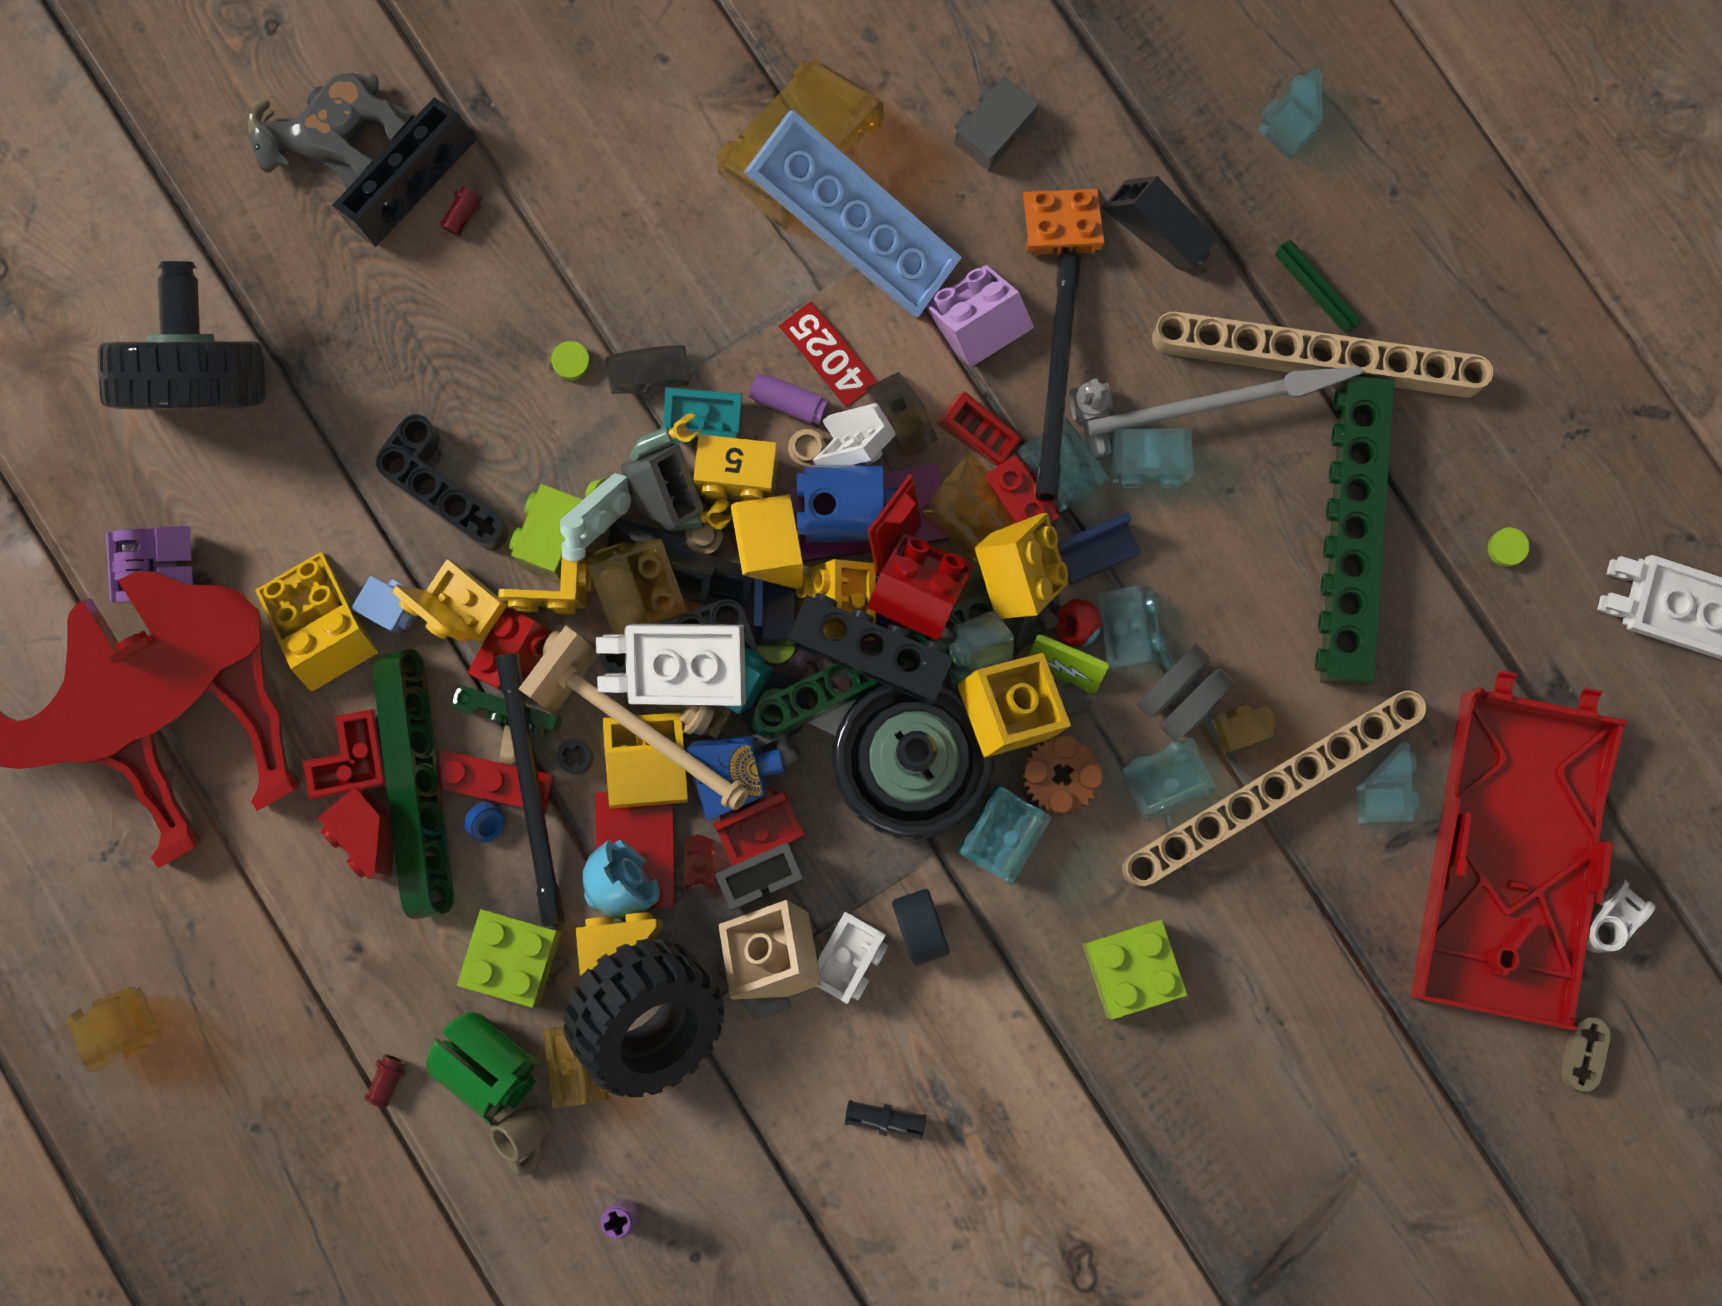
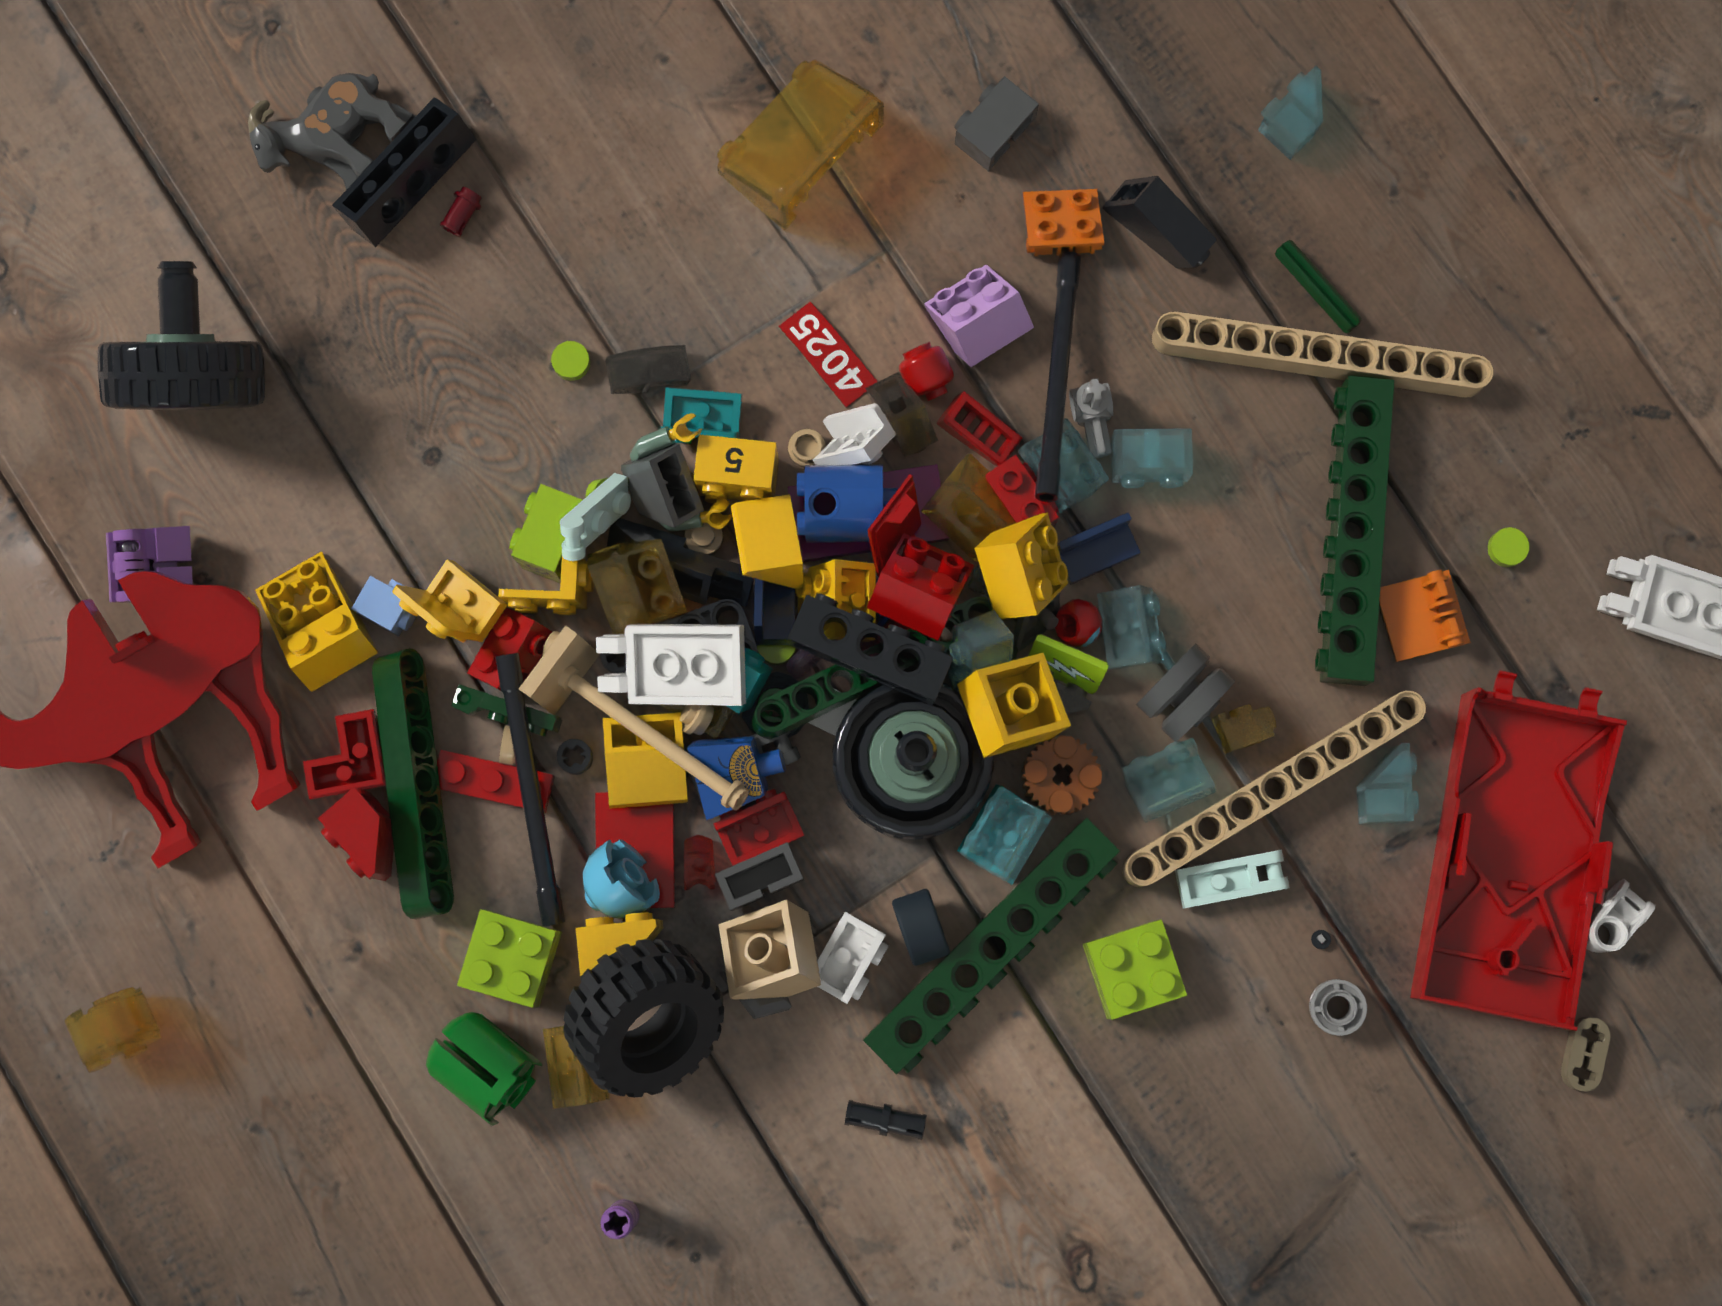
dark red pin [364,1054,406,1108] -> none
black beam [376,414,508,550] -> none
blue tile [464,801,505,843] -> none
dark tan piece [490,1106,550,1177] -> none
light blue plate [744,110,962,317] -> none
medium lavender piece [749,373,829,425] -> none
light grey piece [1087,367,1362,436] -> none
none -> dark green brick [863,818,1120,1075]
none -> red head [899,342,954,401]
none -> light aqua plate [1175,850,1290,909]
none -> light grey wheel [1309,979,1367,1036]
none -> black piece [1311,930,1331,949]
none -> orange hinge [1379,569,1471,662]

